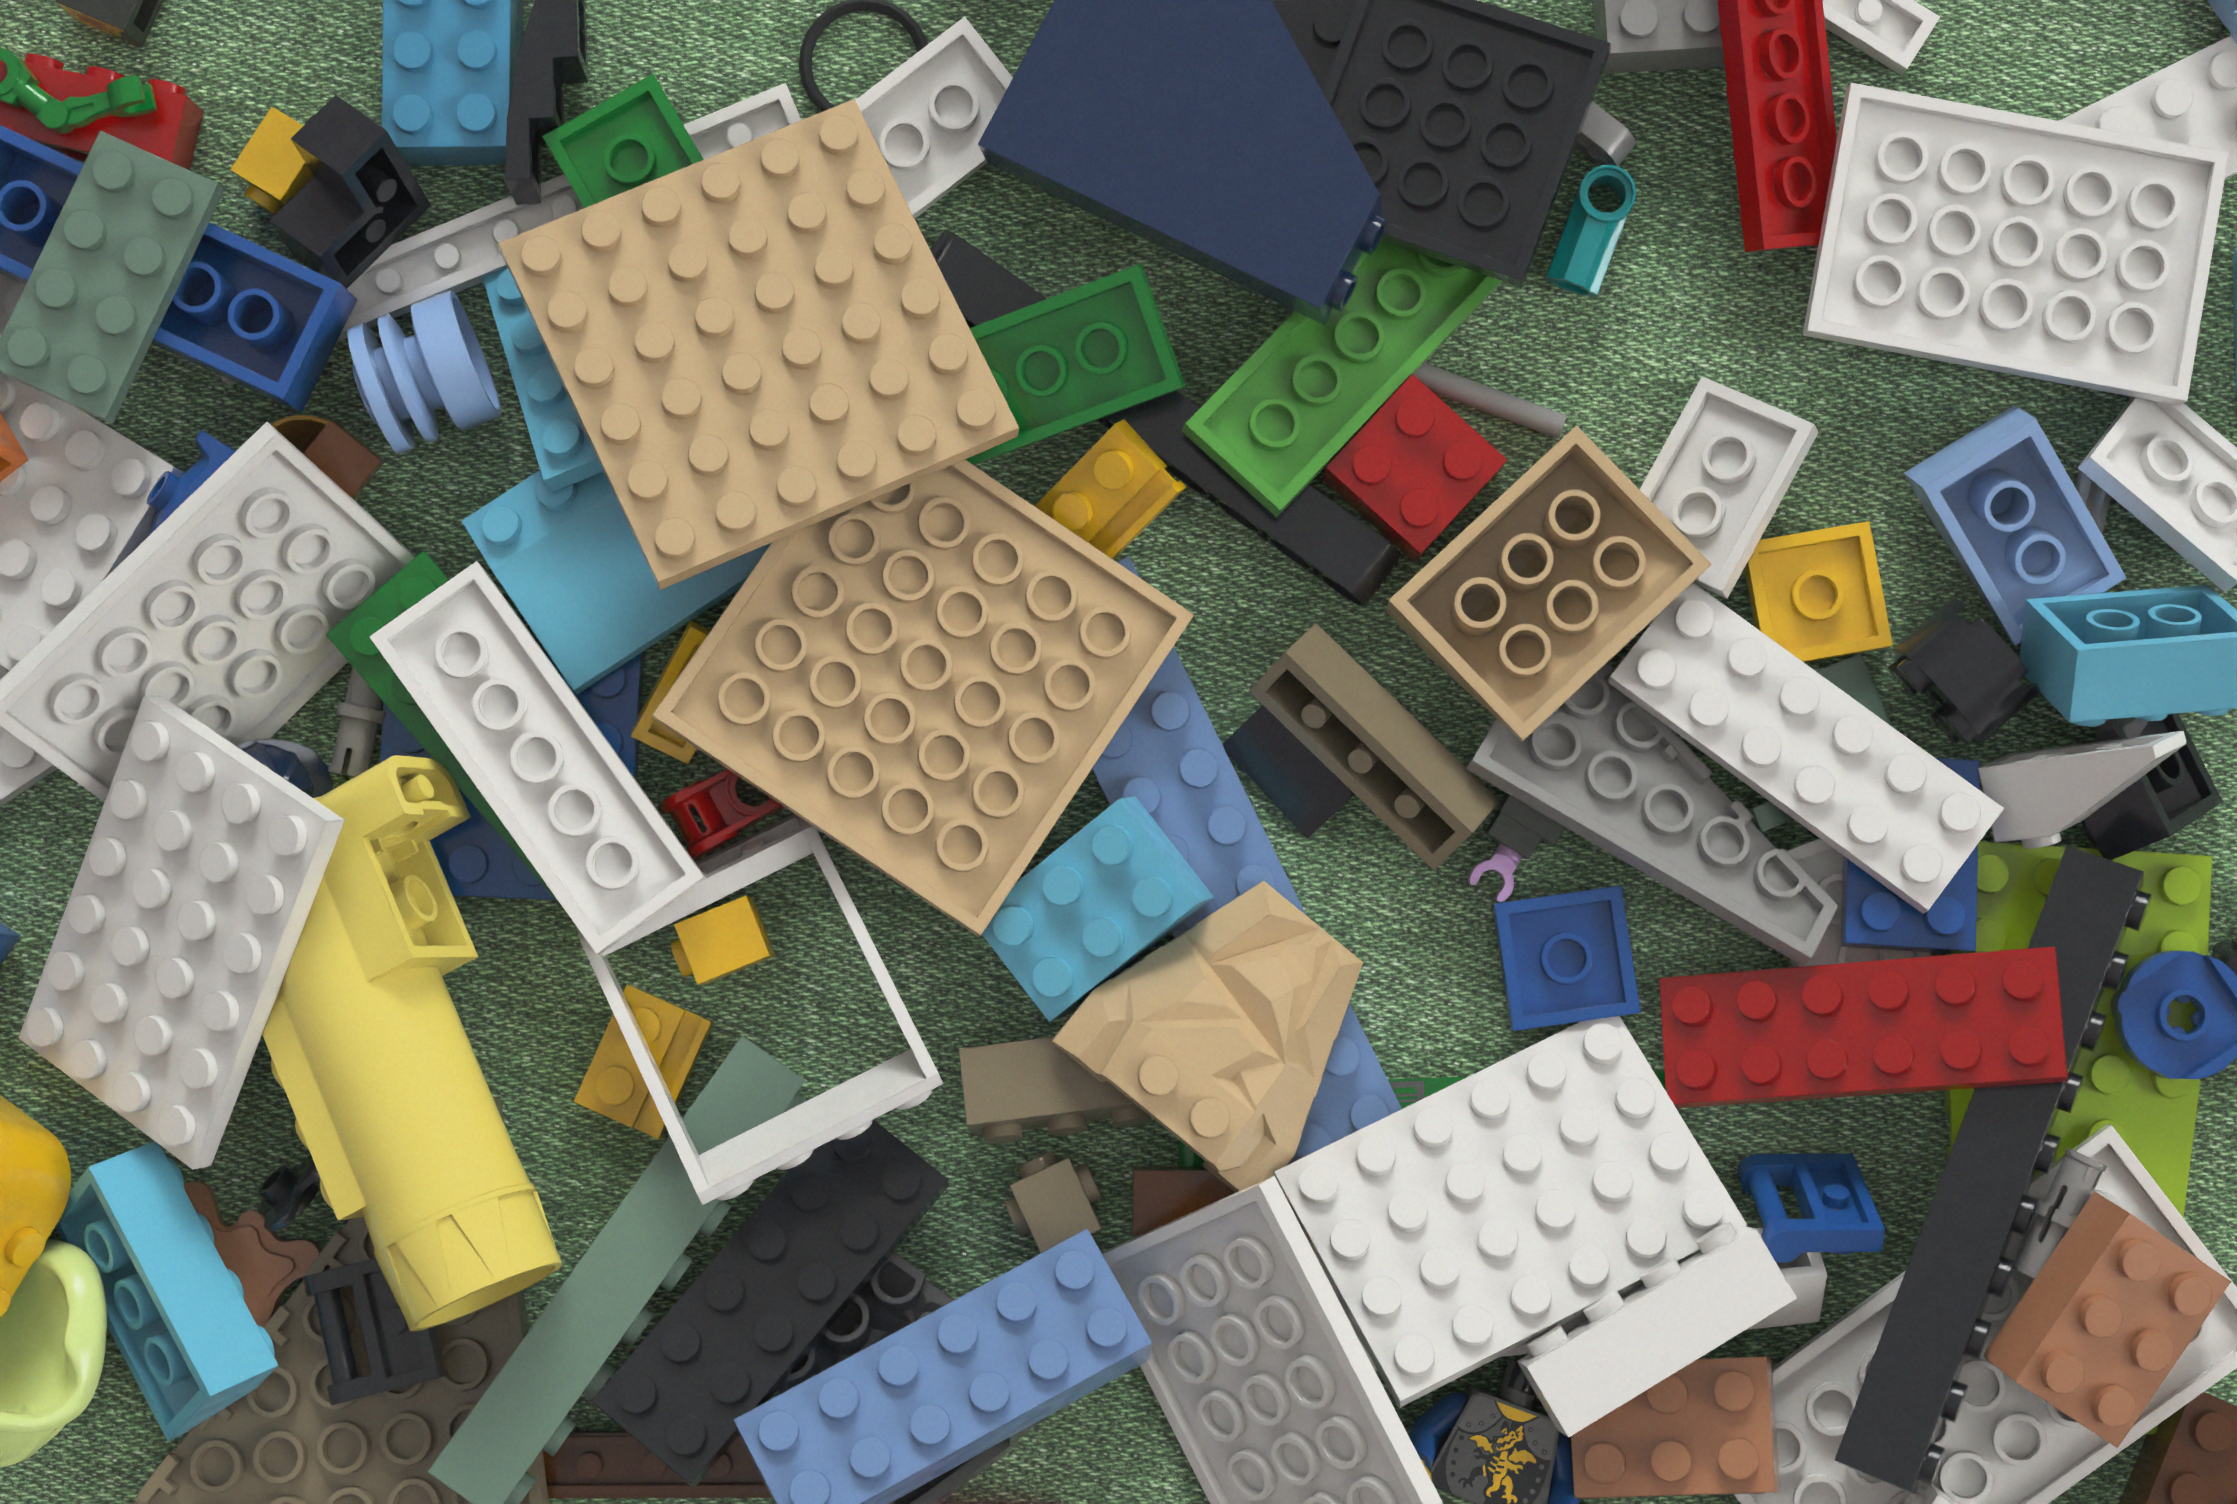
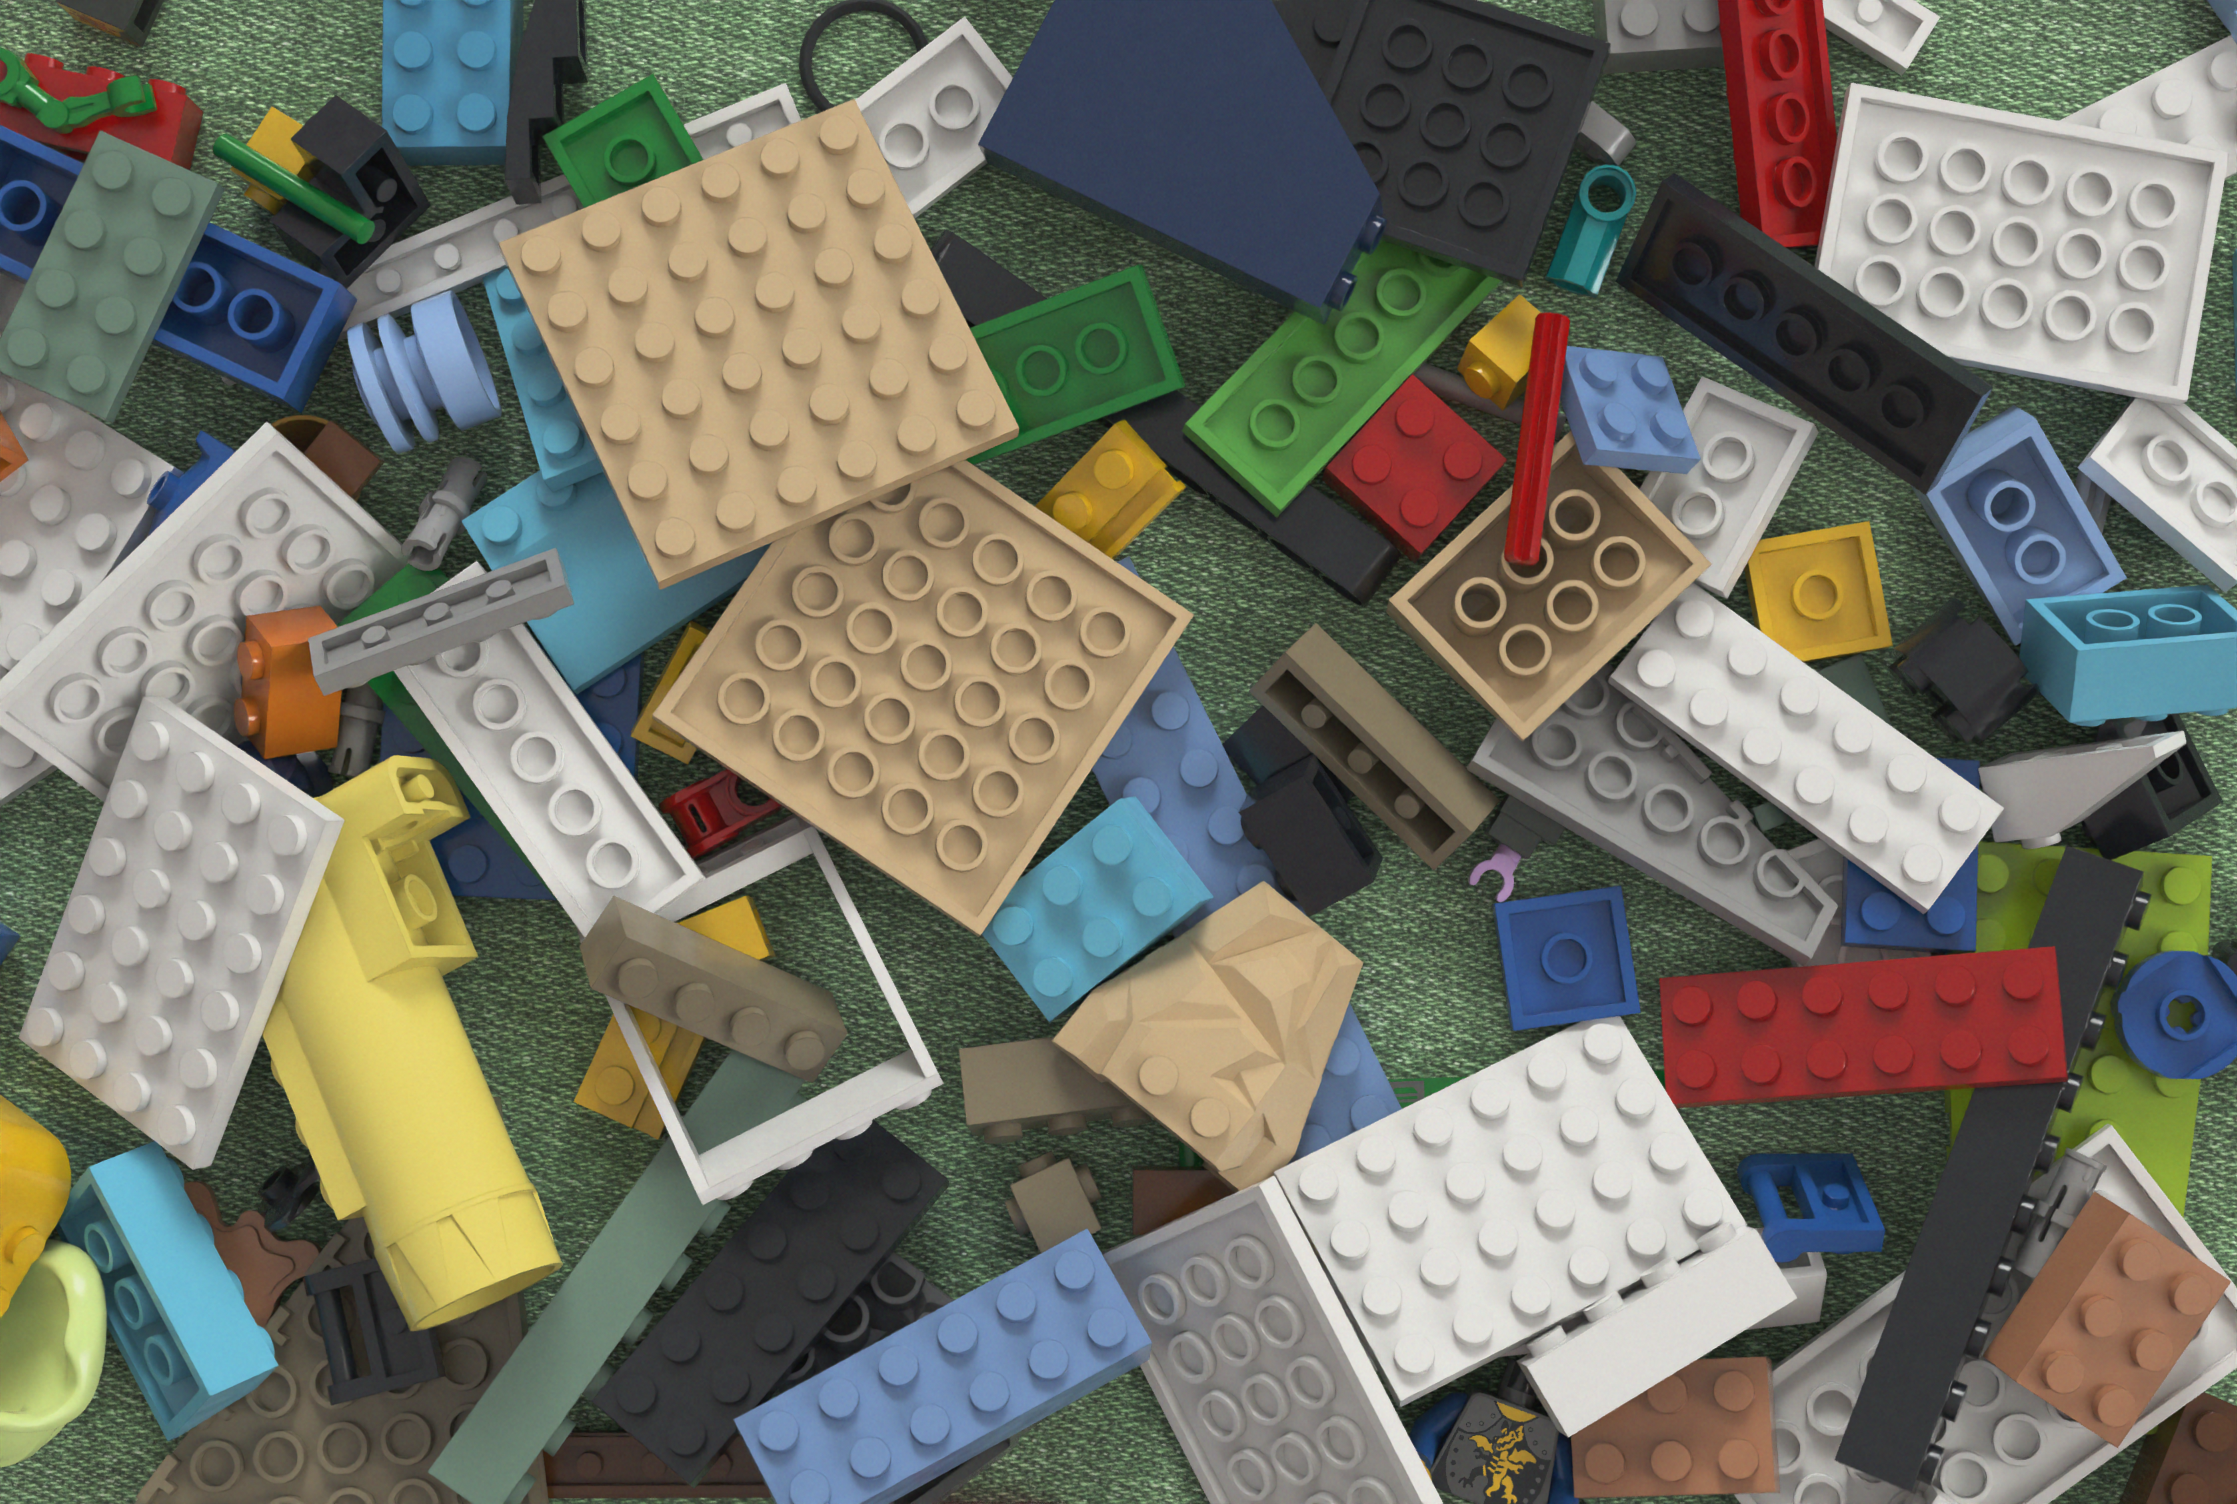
none -> green bar [213,133,375,244]
none -> orange brick [234,605,342,759]
none -> light grey plate [308,548,574,696]
none -> light grey pin [401,457,487,571]
none -> dark tan brick [579,896,848,1083]
none -> black brick [1238,754,1383,917]
none -> yellow brick [1457,294,1541,411]
none -> red axle [1504,312,1570,566]
none -> medium blue plate [1560,346,1701,474]
none -> black plate [1615,173,1993,495]

